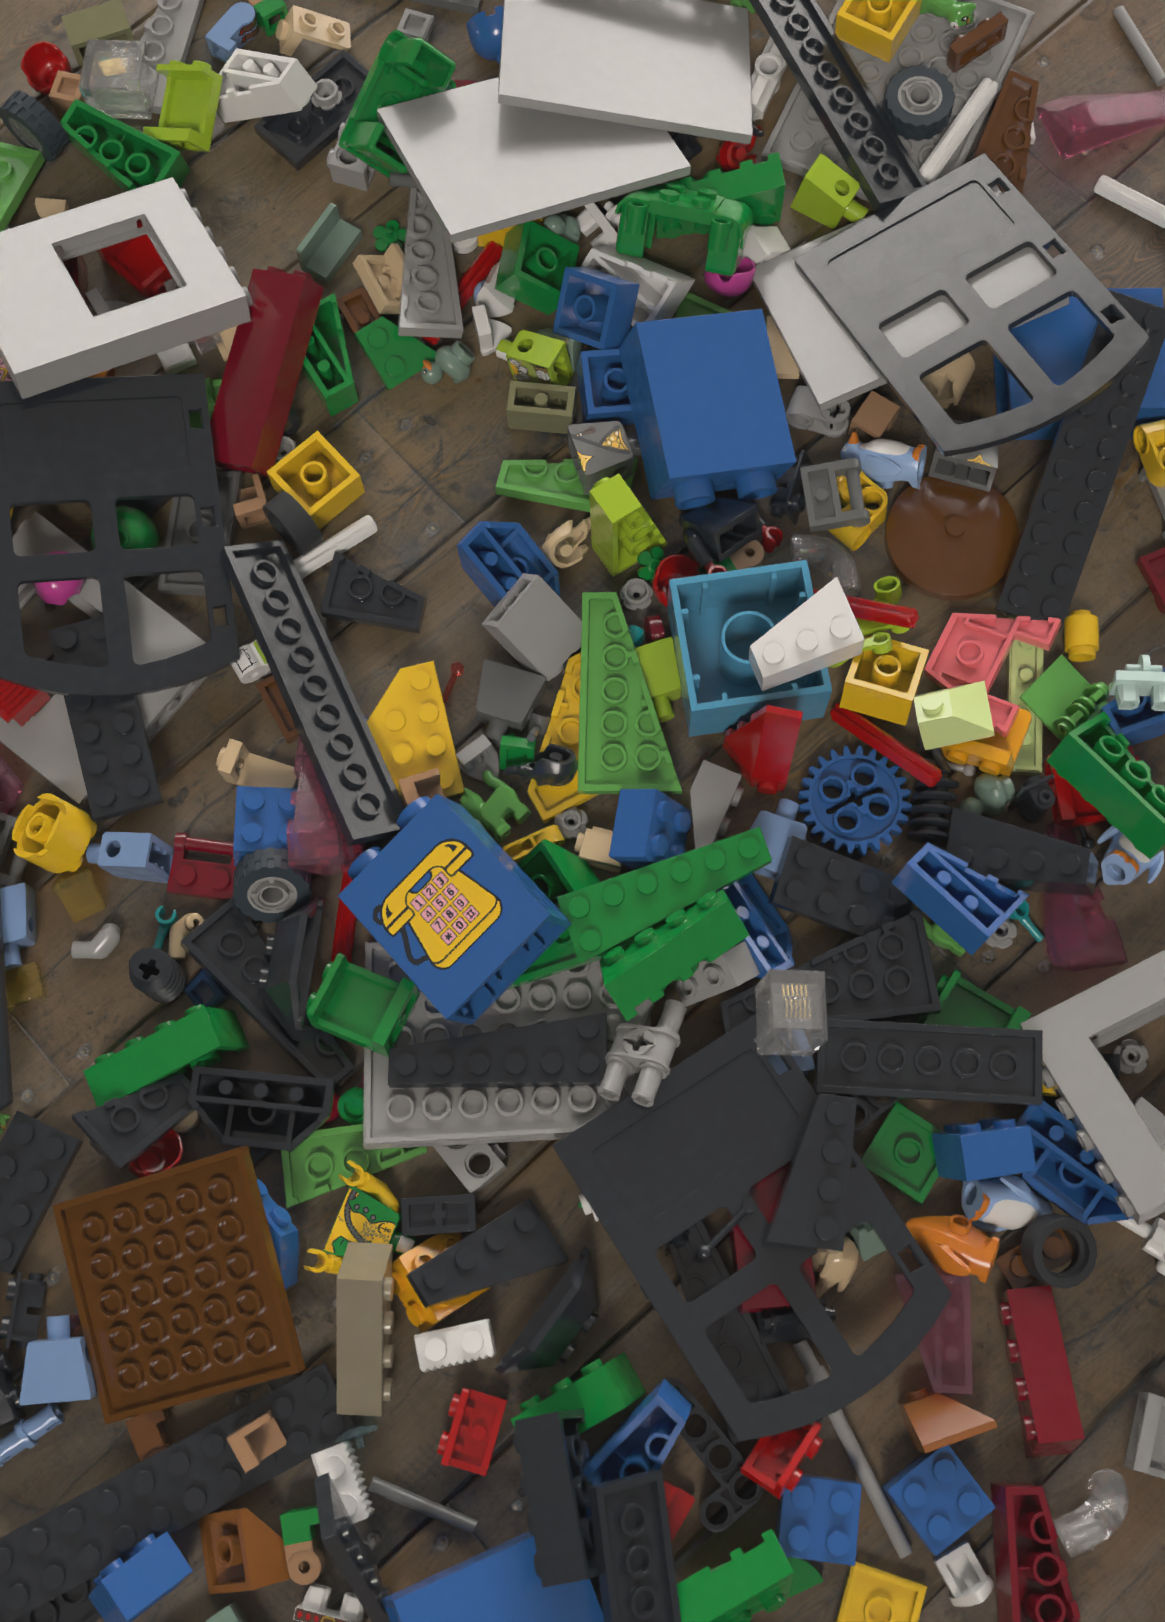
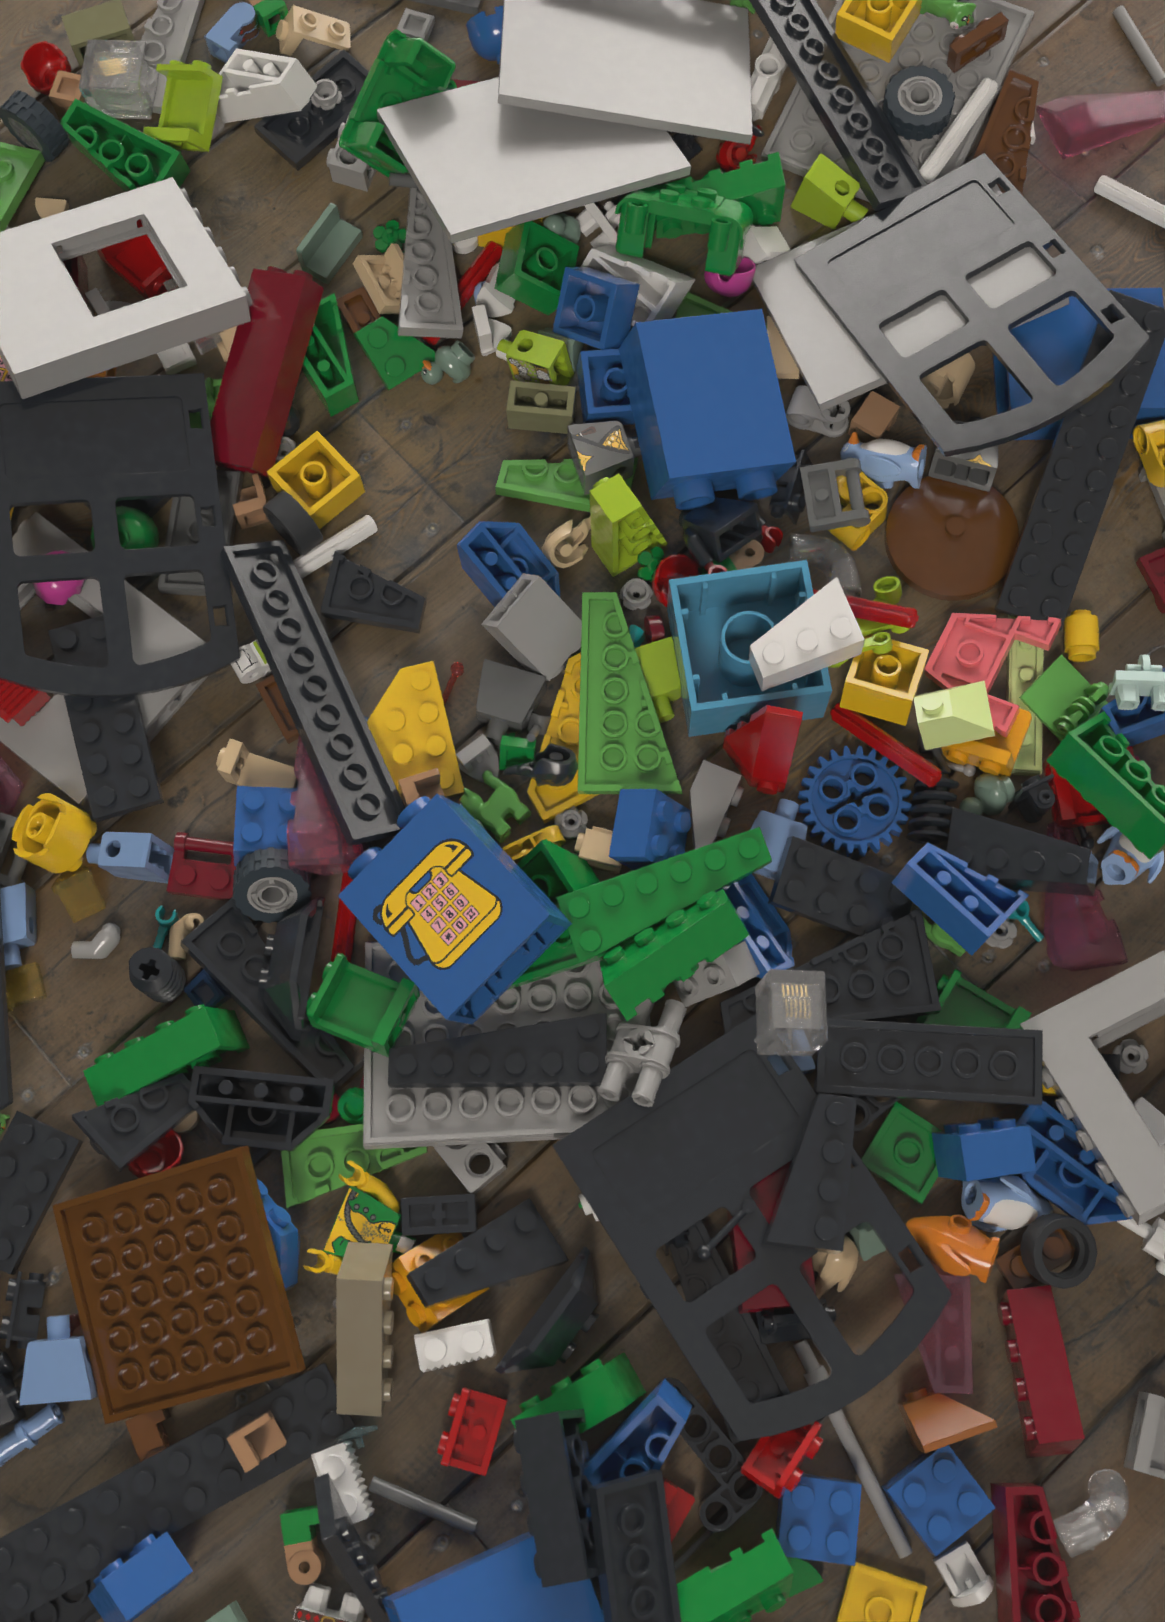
dark orange slope [198,1508,290,1594] -> none

